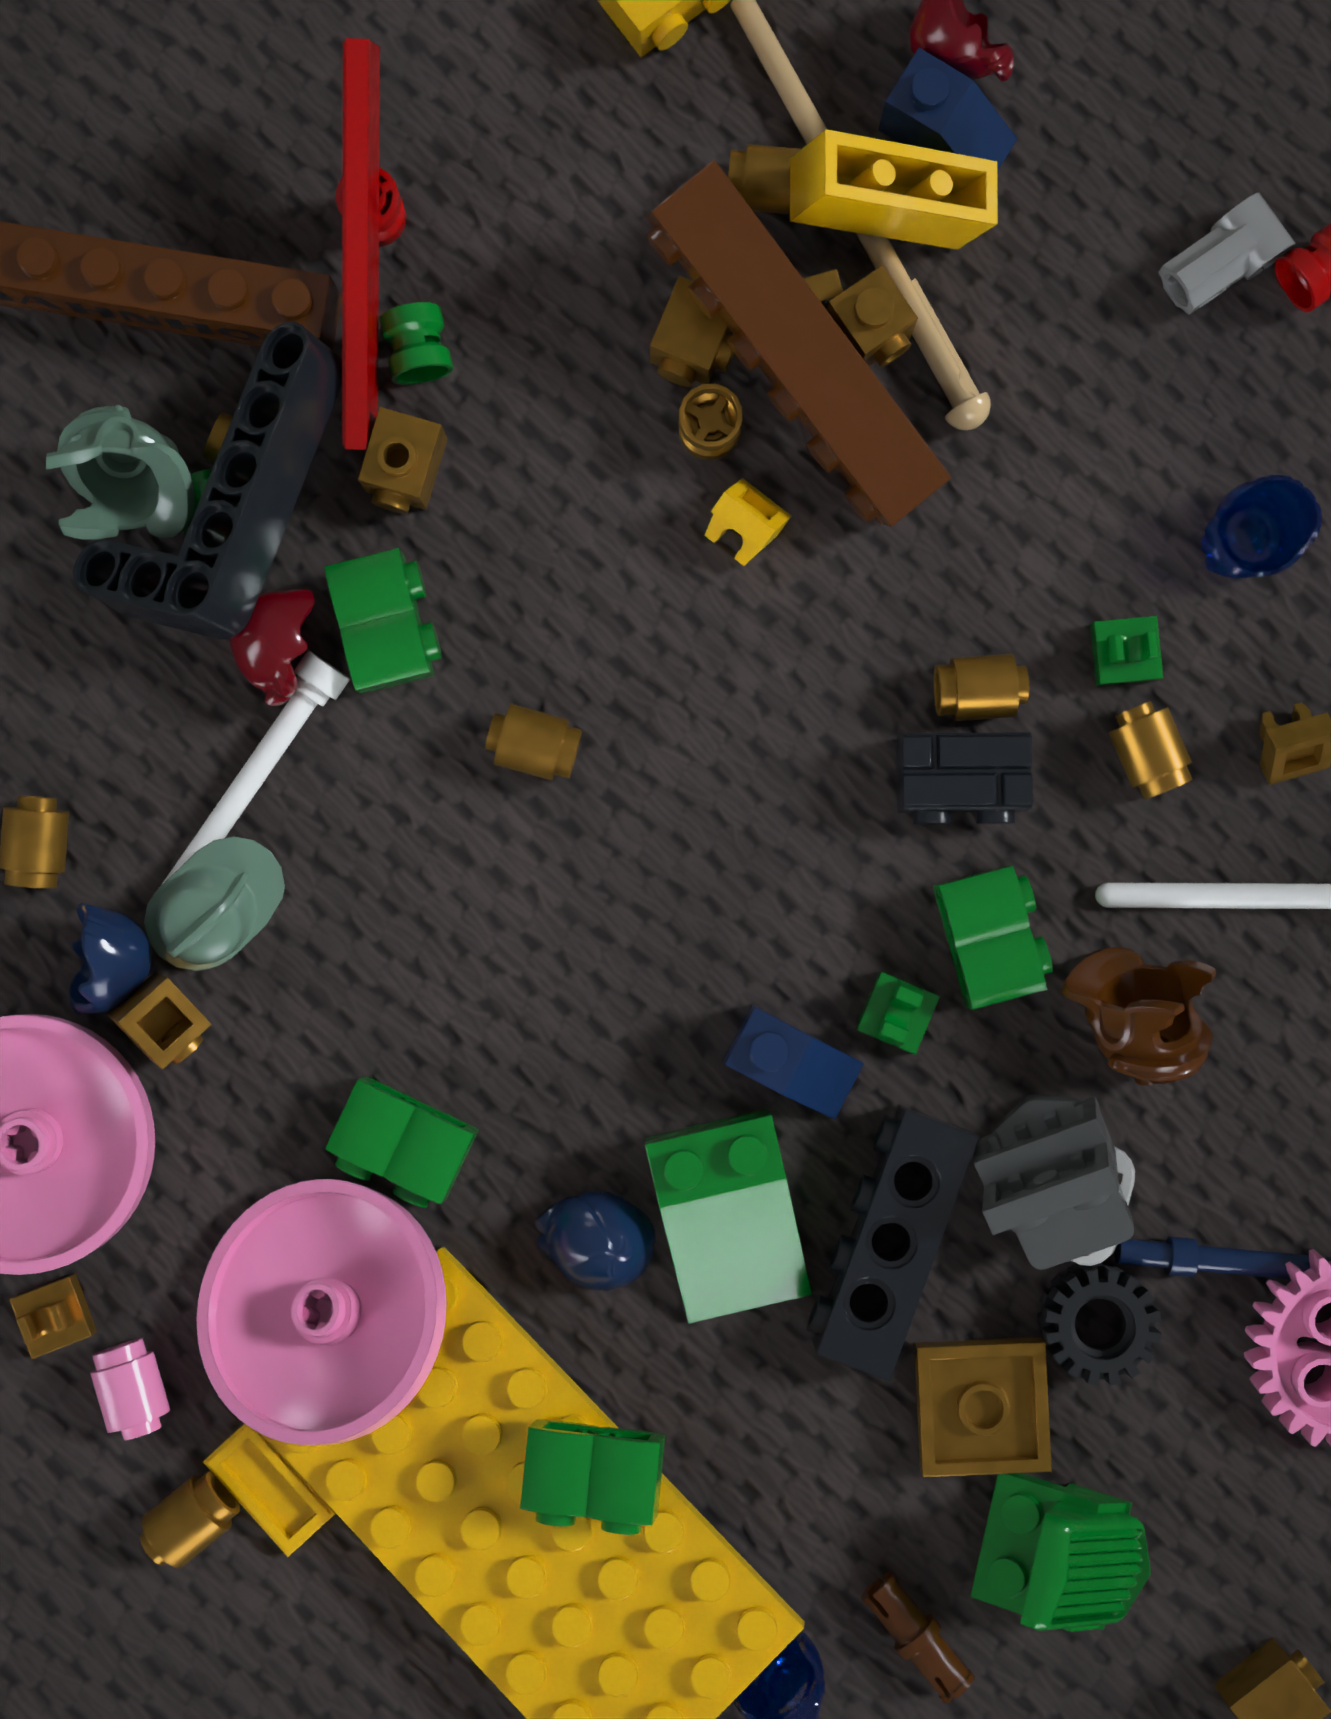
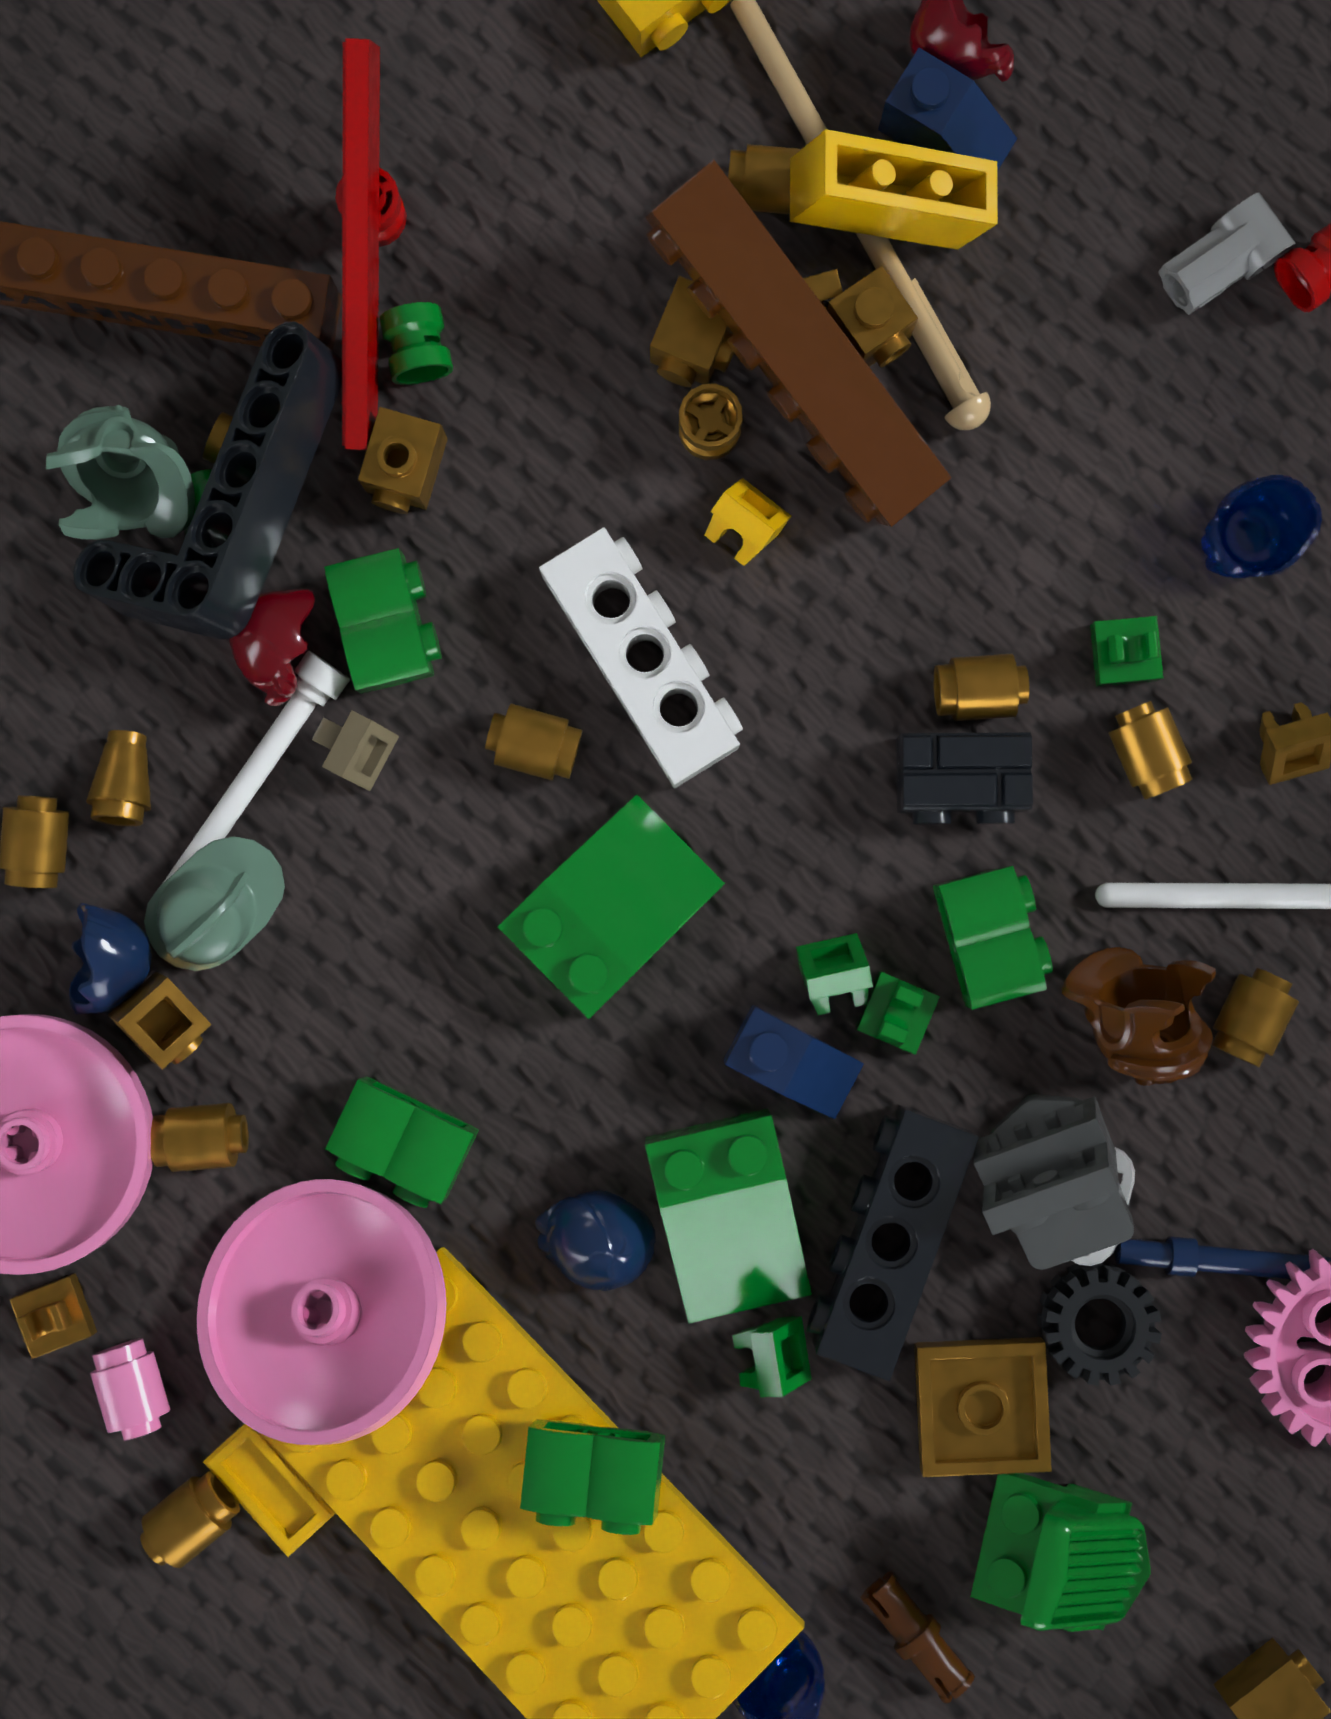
none -> pearl gold cone [86,730,151,826]
none -> pearl gold brick [151,1103,249,1172]
none -> dark tan tile [312,710,399,791]
none -> green slope [498,795,725,1019]
none -> white brick [539,527,743,789]
none -> green tile [732,1316,812,1397]
none -> green tile [796,933,873,1015]
none -> pearl gold brick [1212,968,1299,1068]

